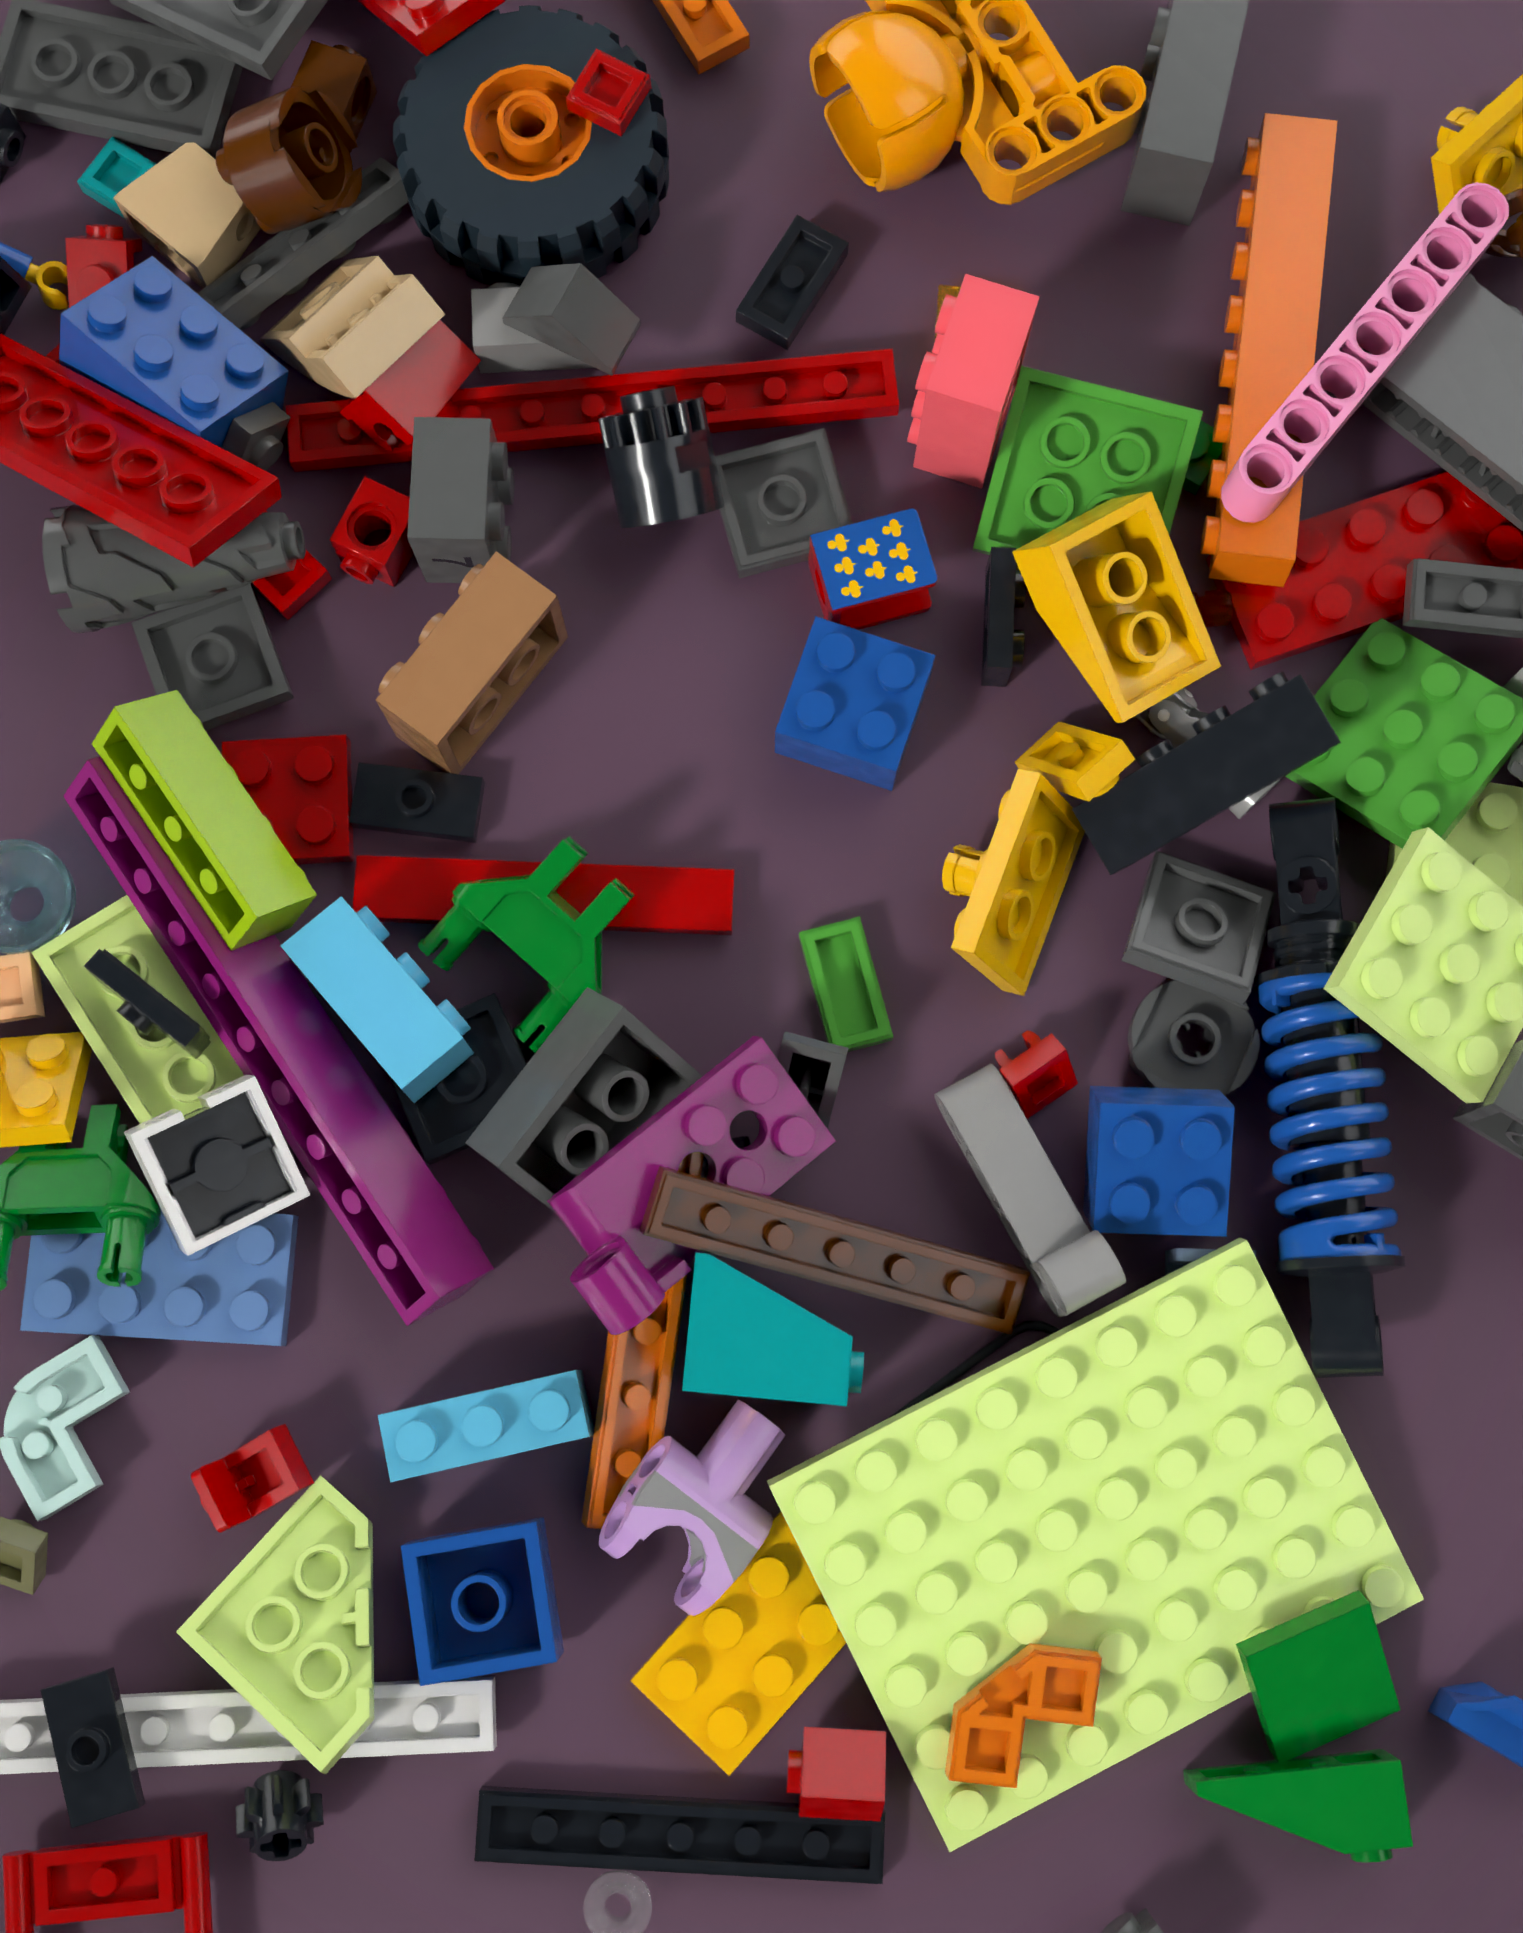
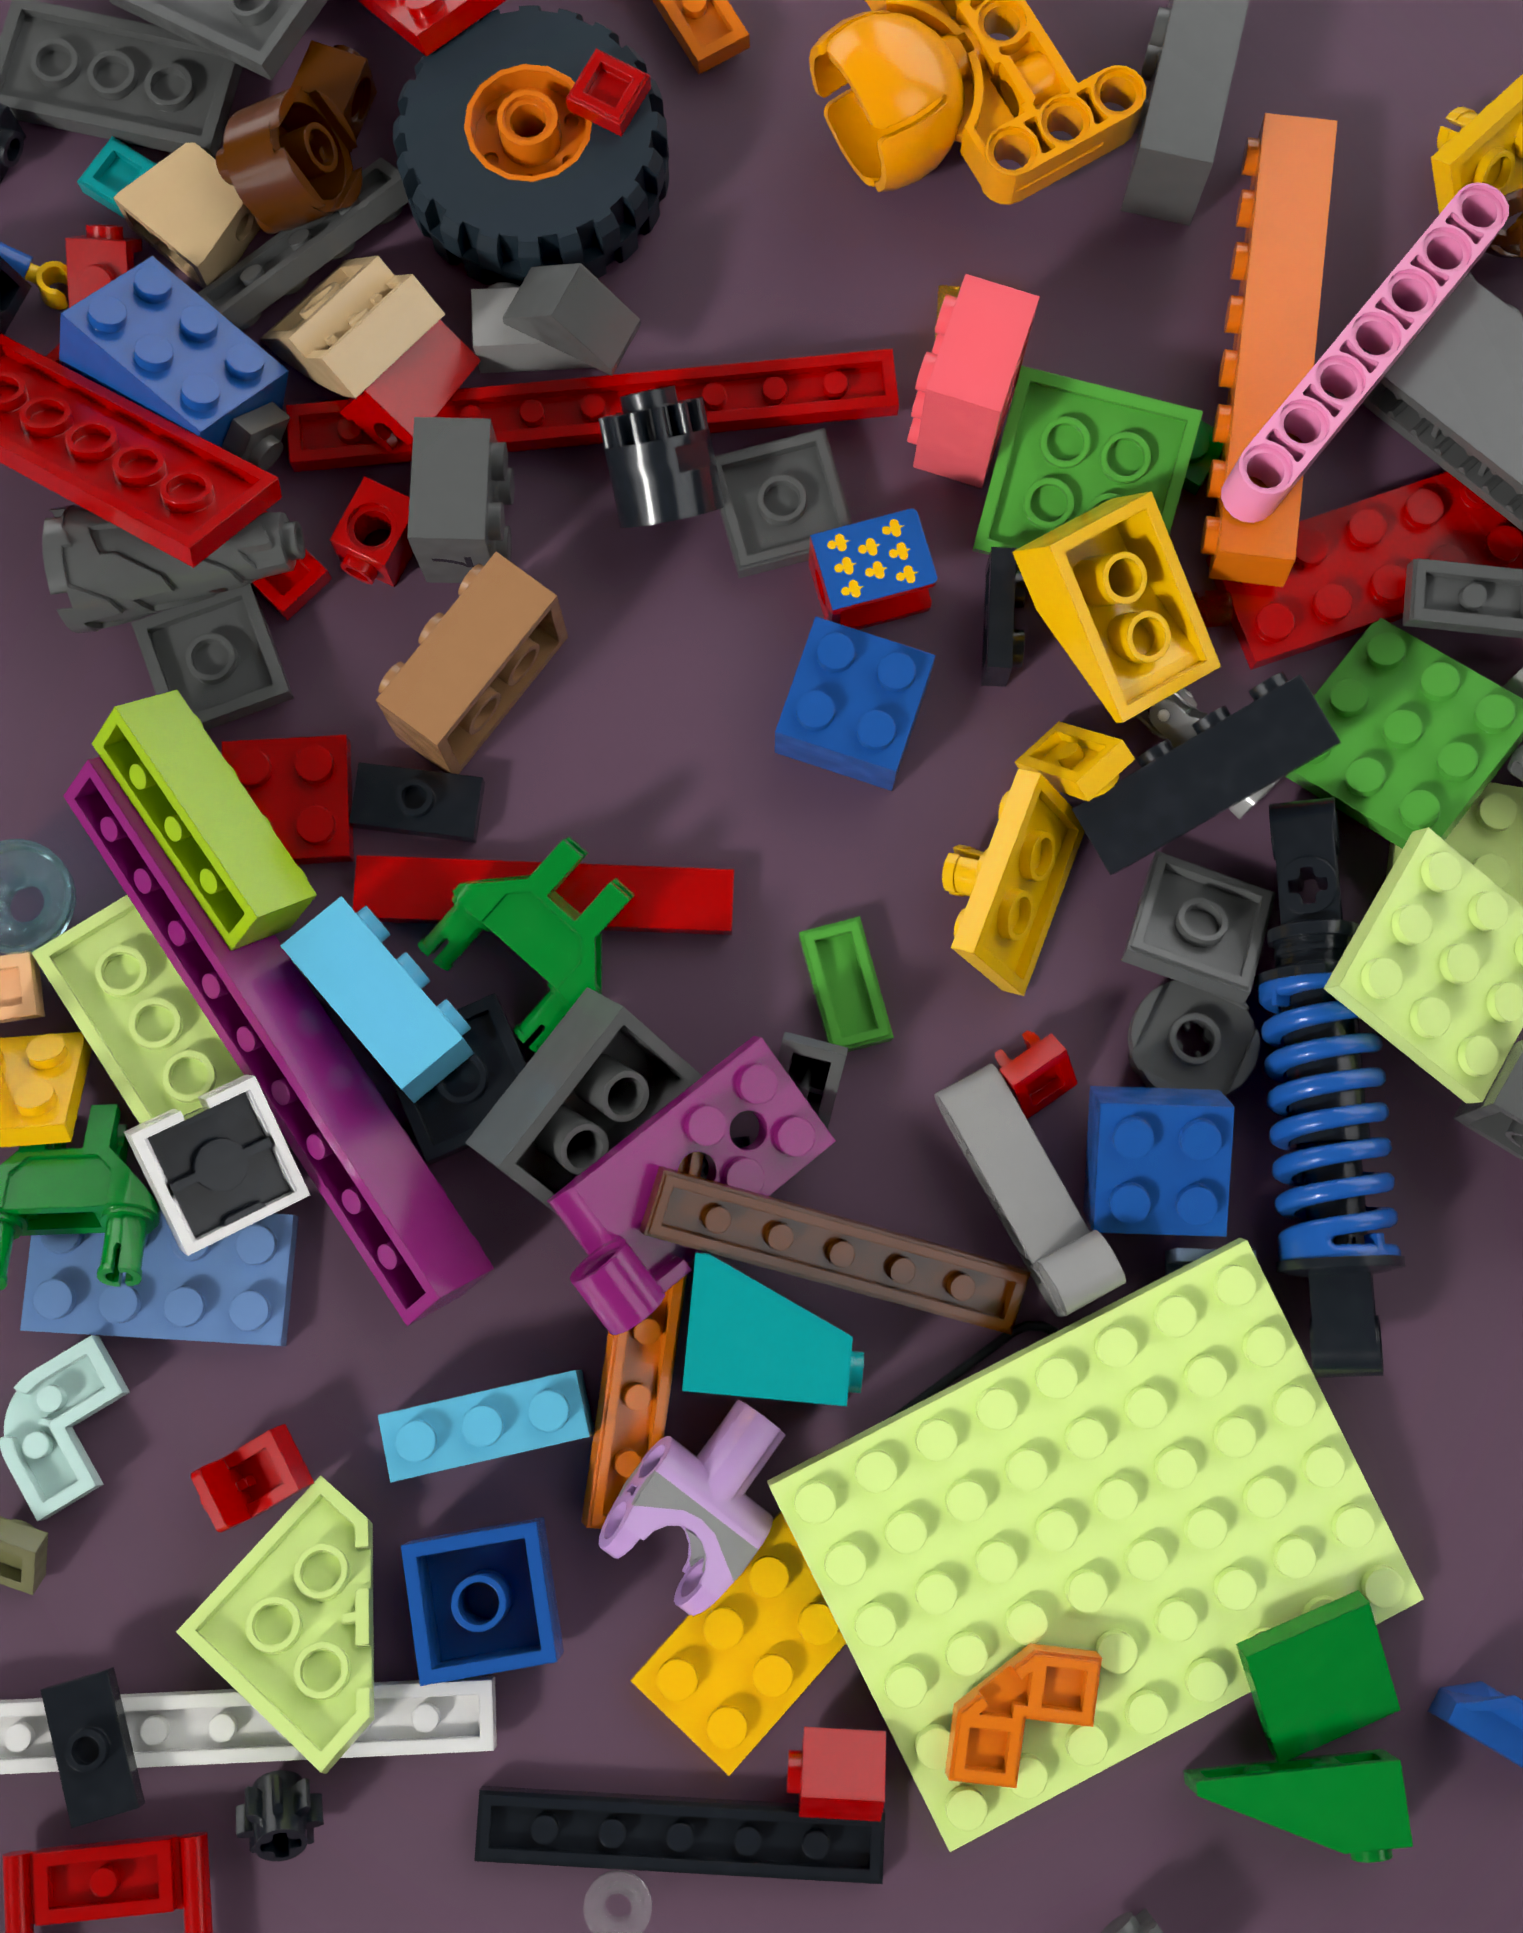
black plate [84,949,211,1059] -> none
black plate [736,215,849,350] -> none

